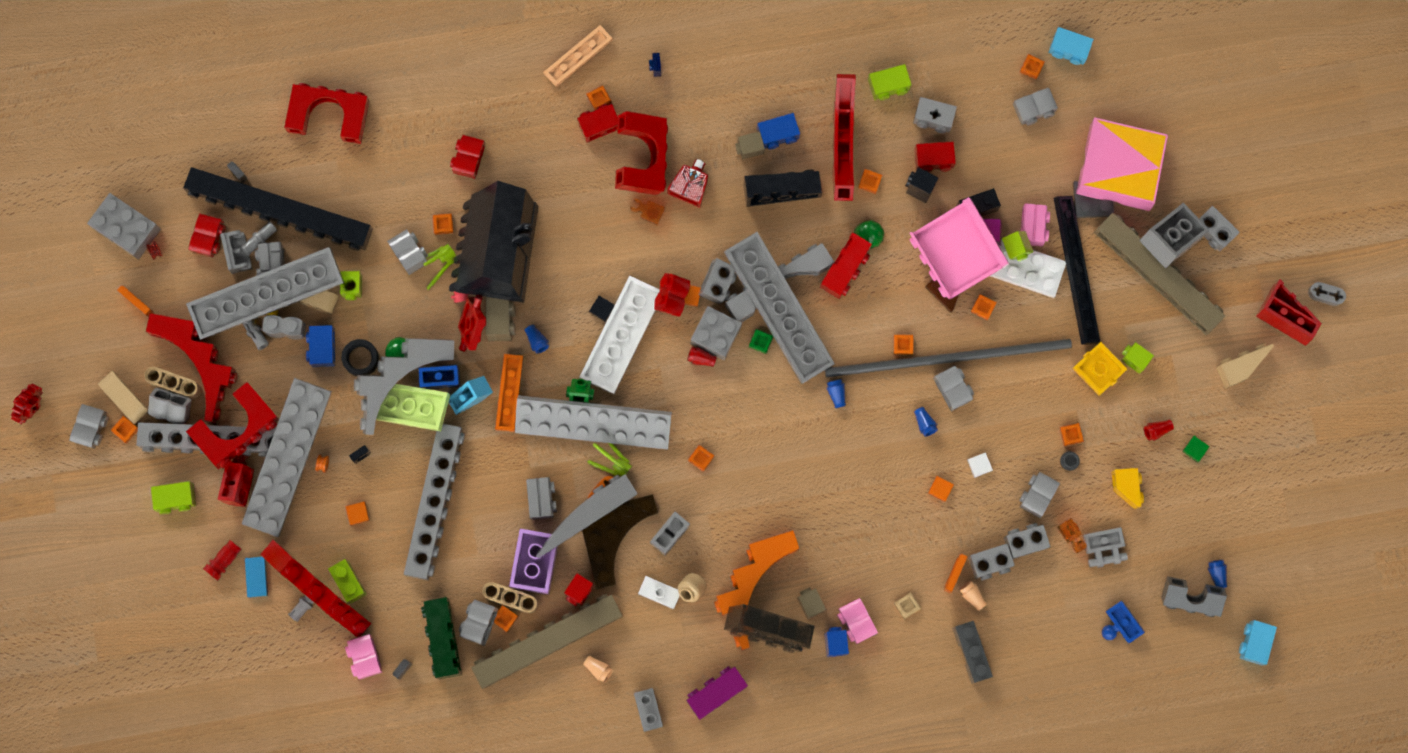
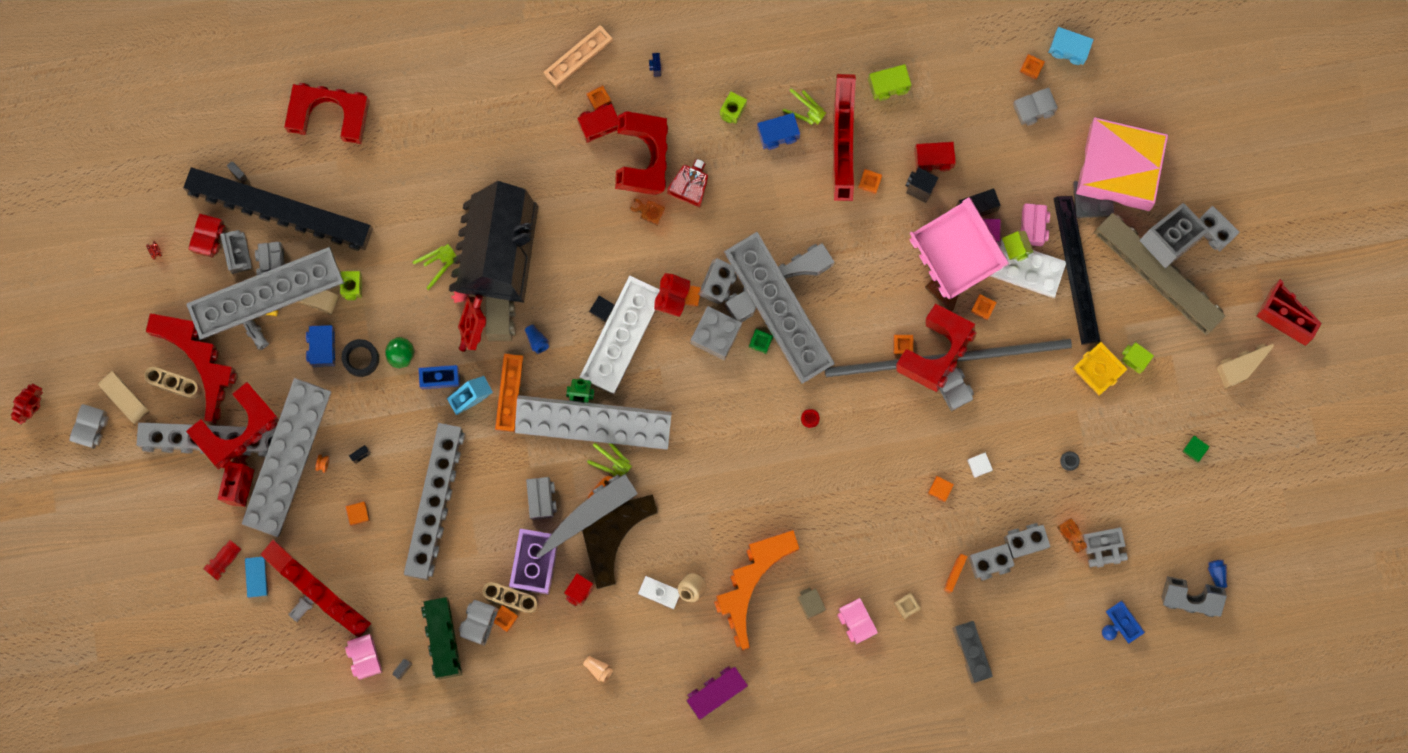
light grey brick [87,193,161,260] -> none
orange tile [111,416,138,443] -> none
orange tile [117,285,154,317] -> none
light grey brick [148,388,191,424] -> none
lime brick [151,481,196,514] -> none
light grey pin [241,222,277,256] -> none
light grey brick [262,315,306,340] -> none
lime brick [328,559,367,604] -> none
light grey arch [354,338,454,435] -> none
yellowish green plate [376,384,450,432] -> none
light grey brick [387,229,428,275] -> none
orange tile [433,213,454,235] -> none
red brick [450,135,486,179] -> none
dark tan brick [471,594,623,689] -> none
light grey brick [634,688,663,732] -> none
light grey brick [650,512,690,556] -> none
red cone [687,346,717,367] -> none
orange tile [688,445,715,472] -> none
clear smoke brick [724,604,815,653] -> none
dark tan brick [735,131,765,160] -> none
black wedge [743,169,822,207] -> none
red wedge [820,232,872,299] -> none
blue brick [824,627,849,657] -> none
blue cone [826,379,846,408] -> none
green hair [854,220,885,249] -> none
light grey brick [913,97,957,133] -> none
blue cone [914,407,938,437] -> none
light nougat cone [959,581,987,611] -> none
light grey brick [1019,472,1060,518] -> none
orange tile [1060,423,1084,446] -> none
yellow slope [1111,468,1144,509] -> none
red cone [1143,419,1174,441] -> none
medium azure brick [1239,620,1277,665] -> none
light grey beam [1308,282,1346,306] -> none
none -> lime brick [720,91,747,124]
none -> lime plant [782,88,826,125]
none -> red plate [801,409,820,428]
none -> red arch [896,303,977,393]

